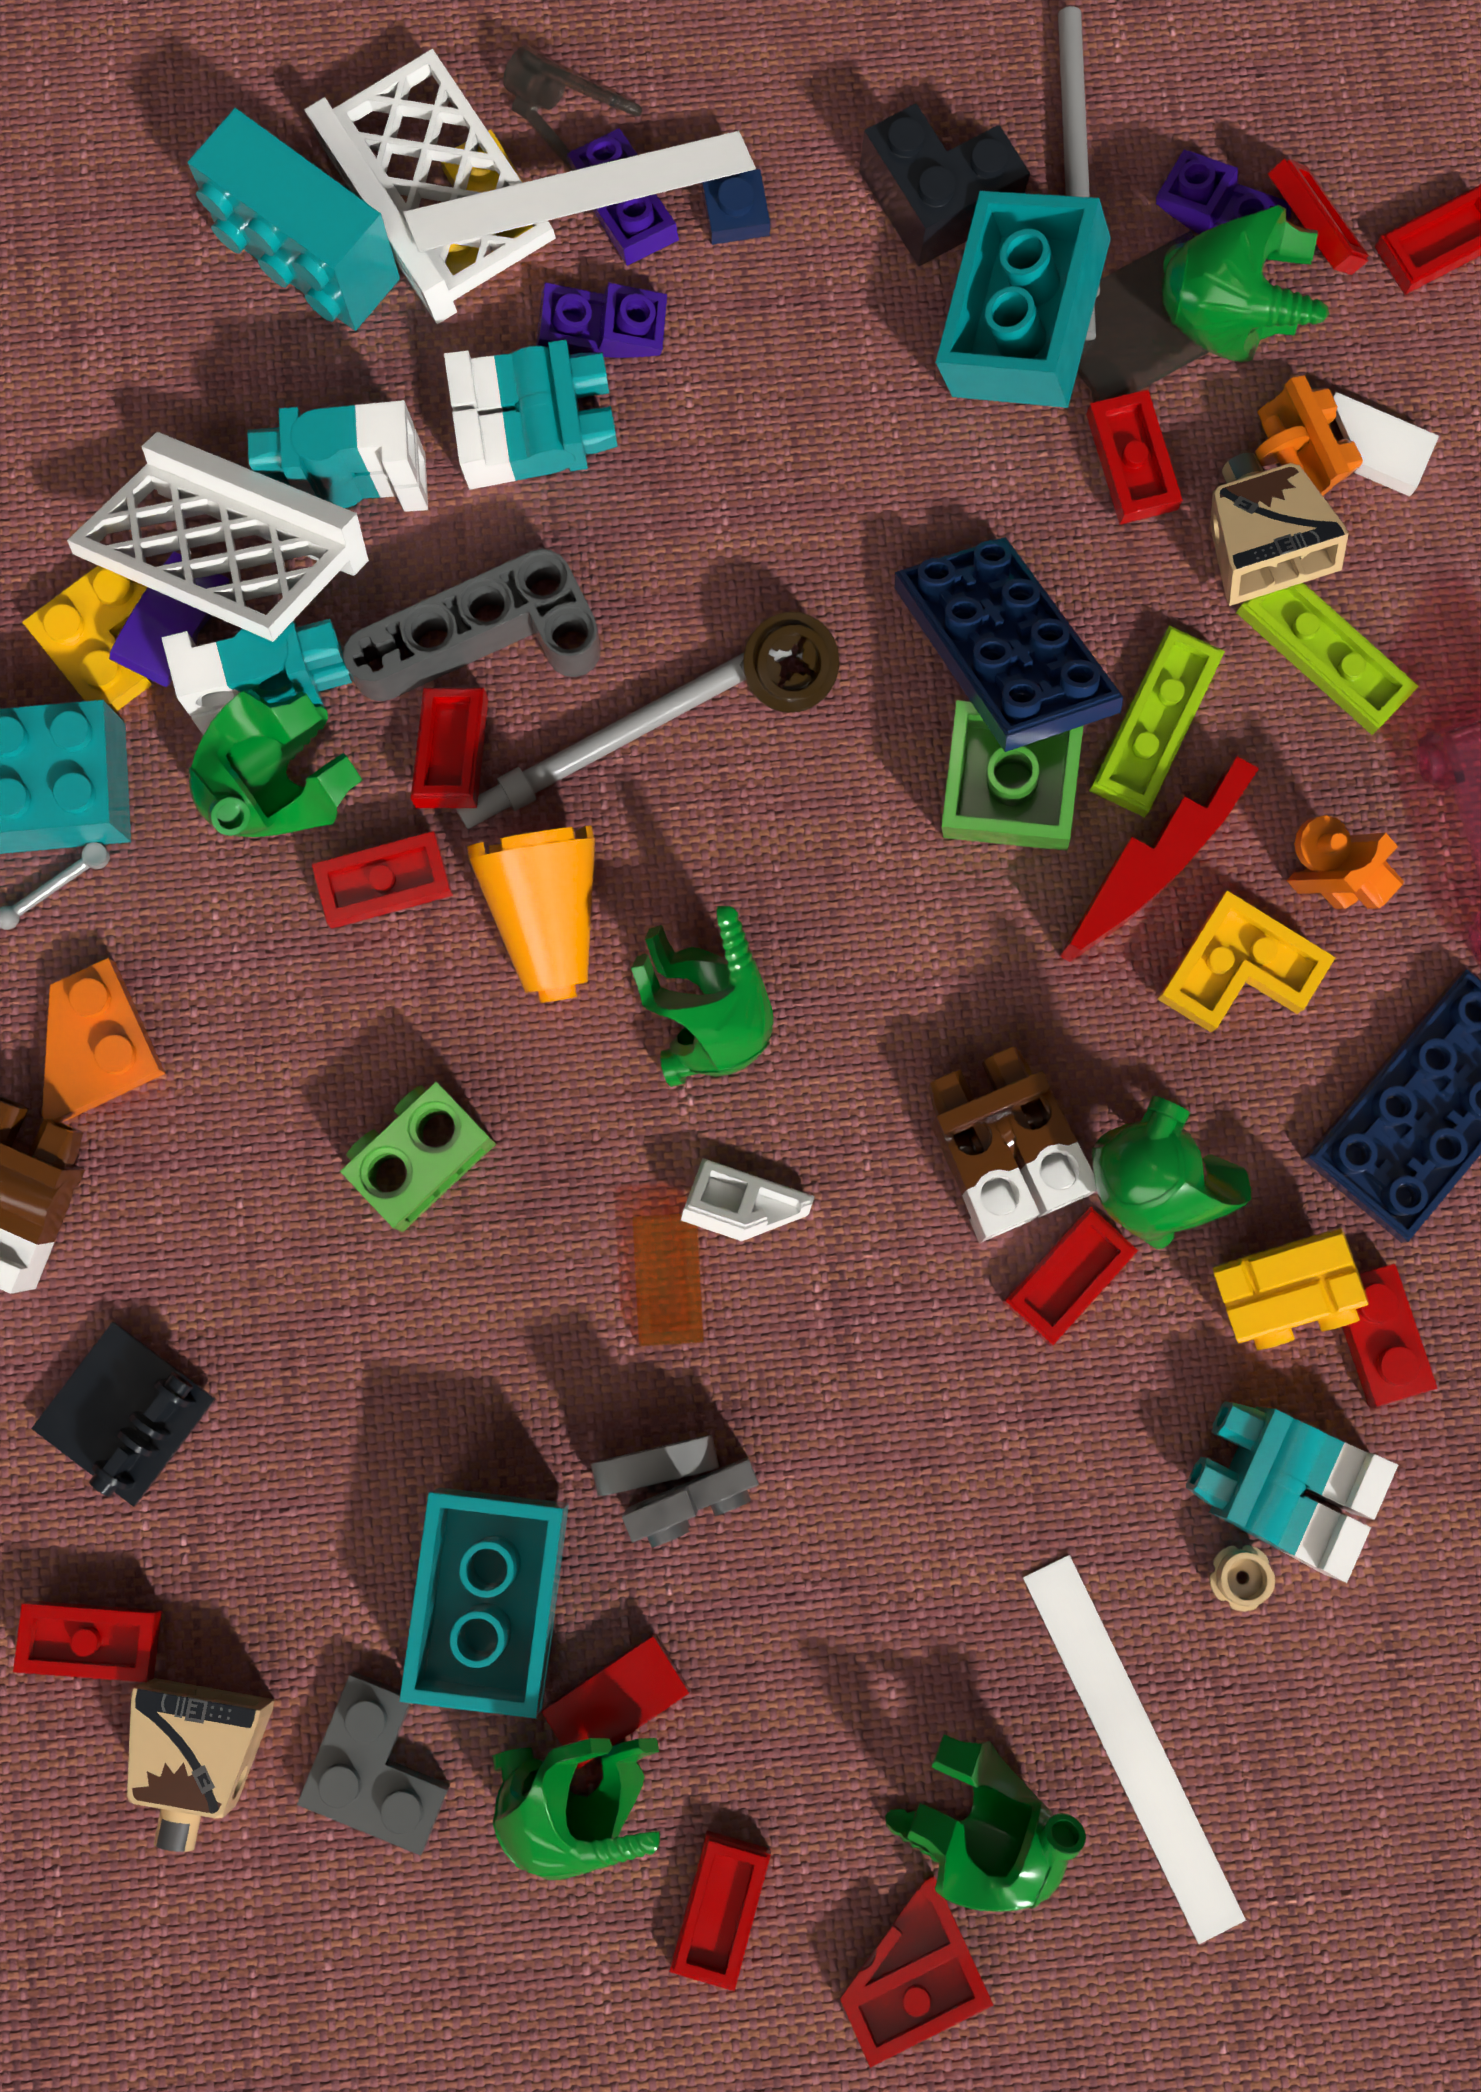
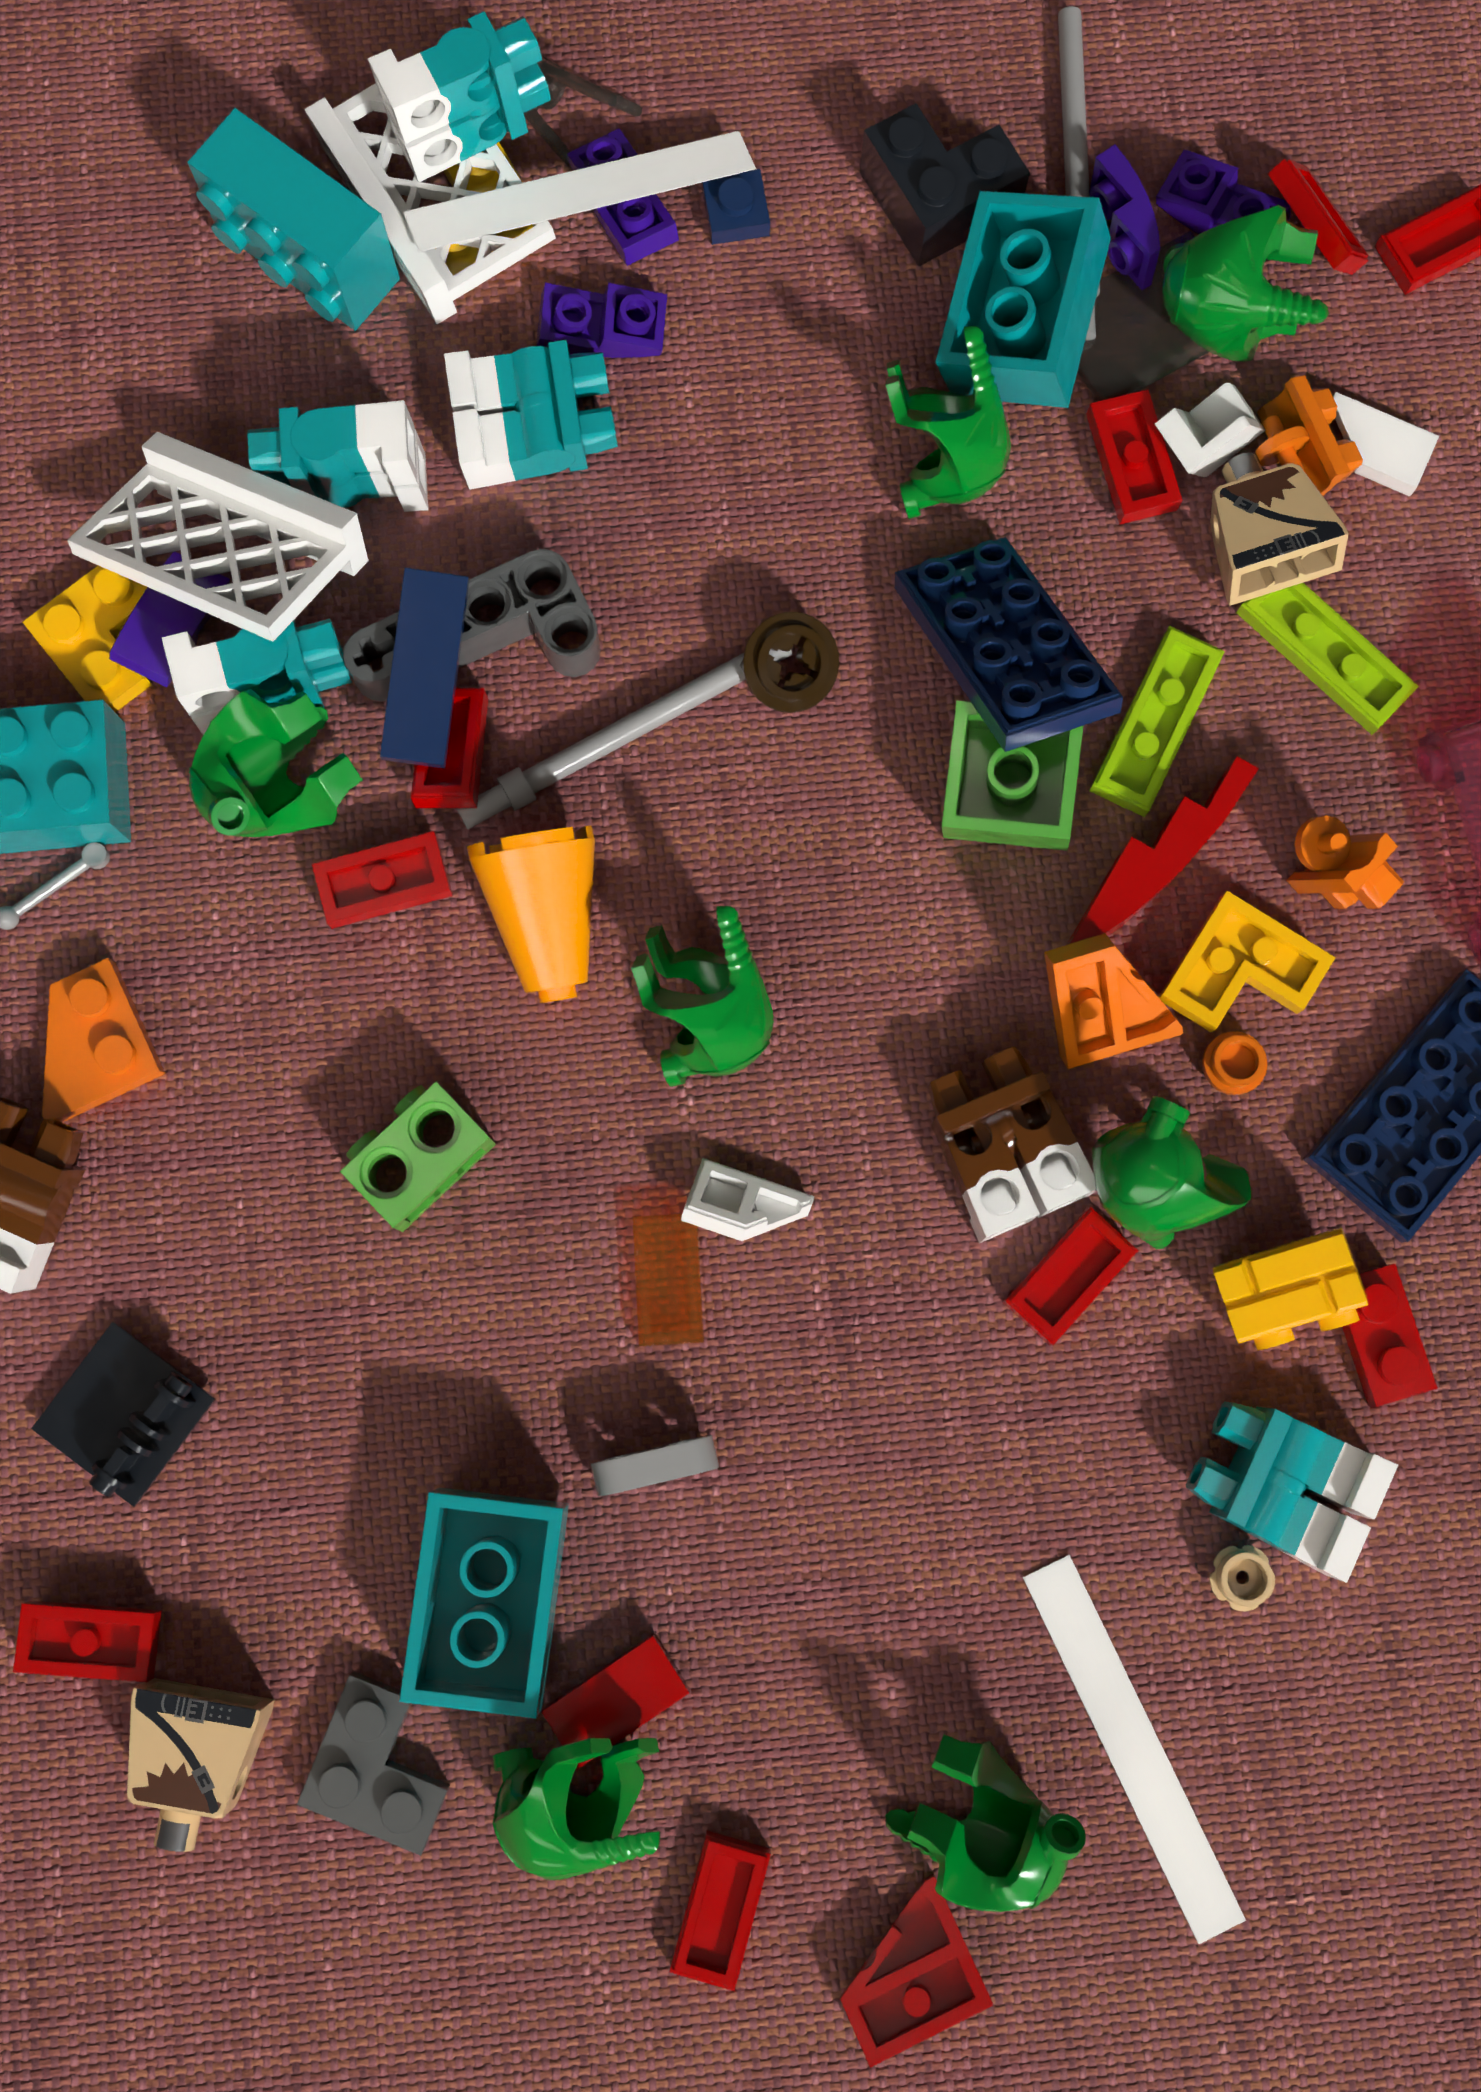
flat silver plate [622,1457,759,1548] -> none
none -> teal hips [368,11,551,183]
none -> dark blue tile [380,568,469,768]
none -> green piece [885,326,1011,519]
none -> orange wing [1044,933,1183,1069]
none -> dark purple slope [1089,144,1160,291]
none -> white panel [1155,383,1265,477]
none -> orange plate [1202,1031,1267,1095]

